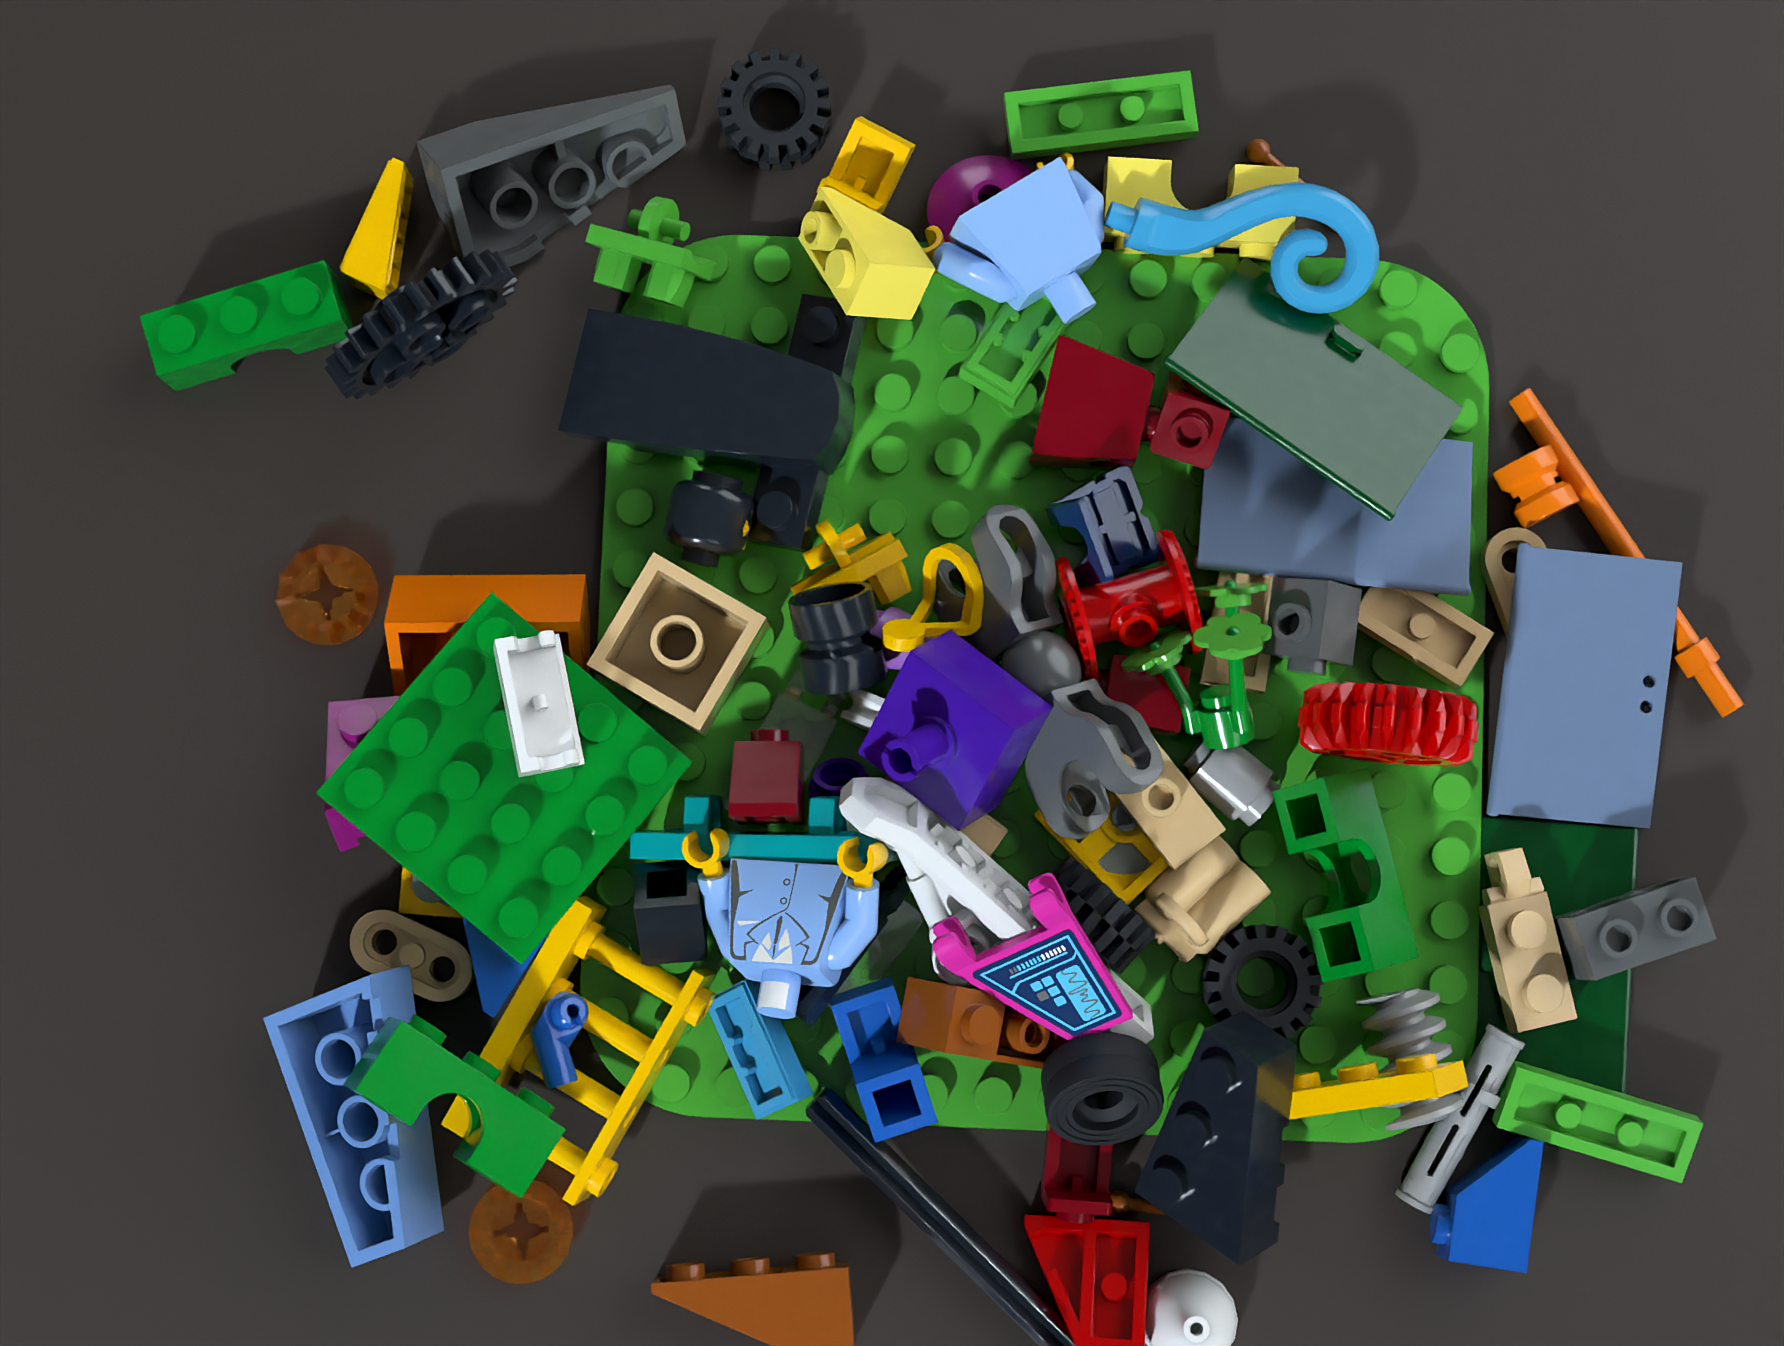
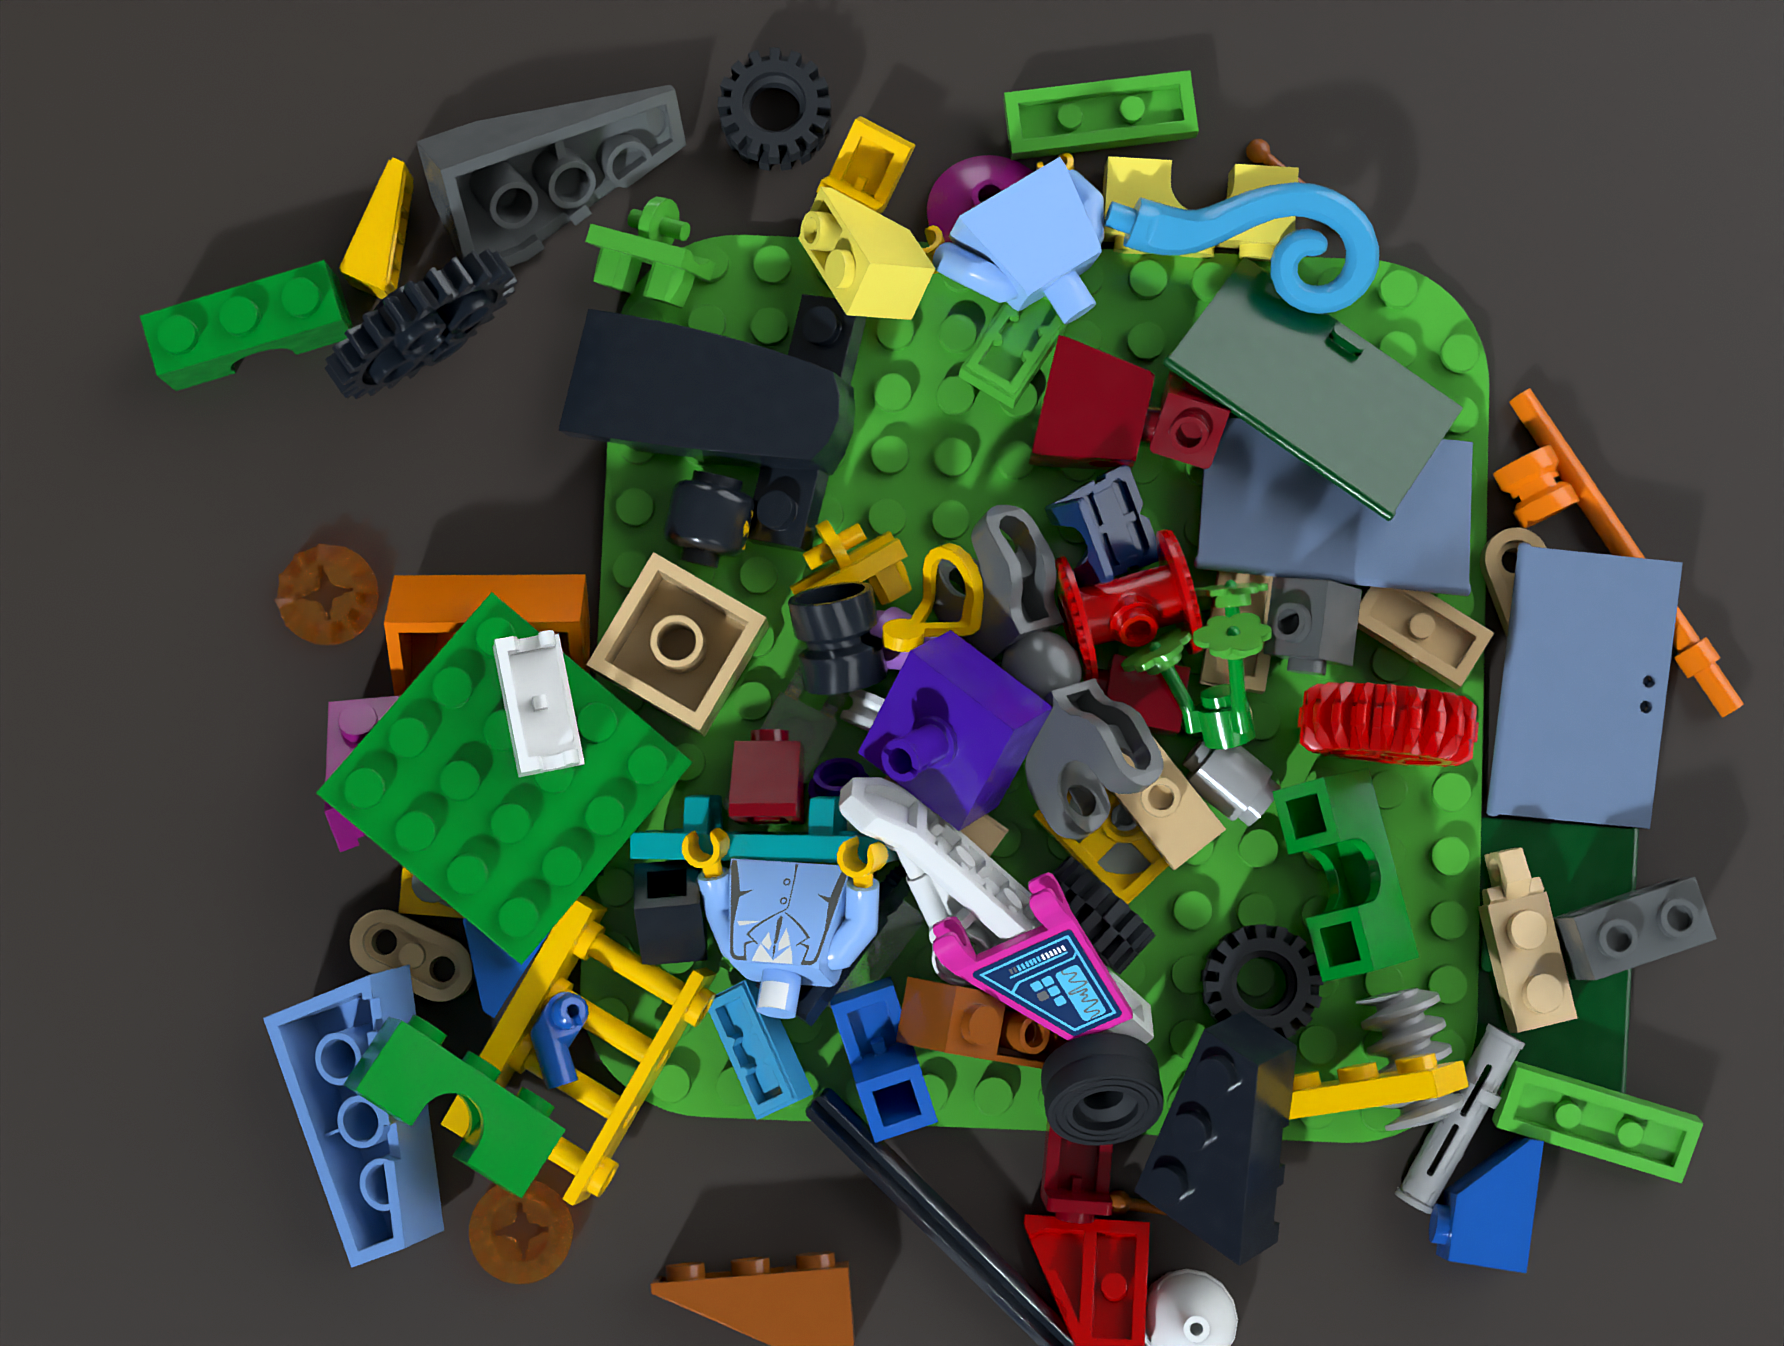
tan piece [1134,836,1271,964] -> none

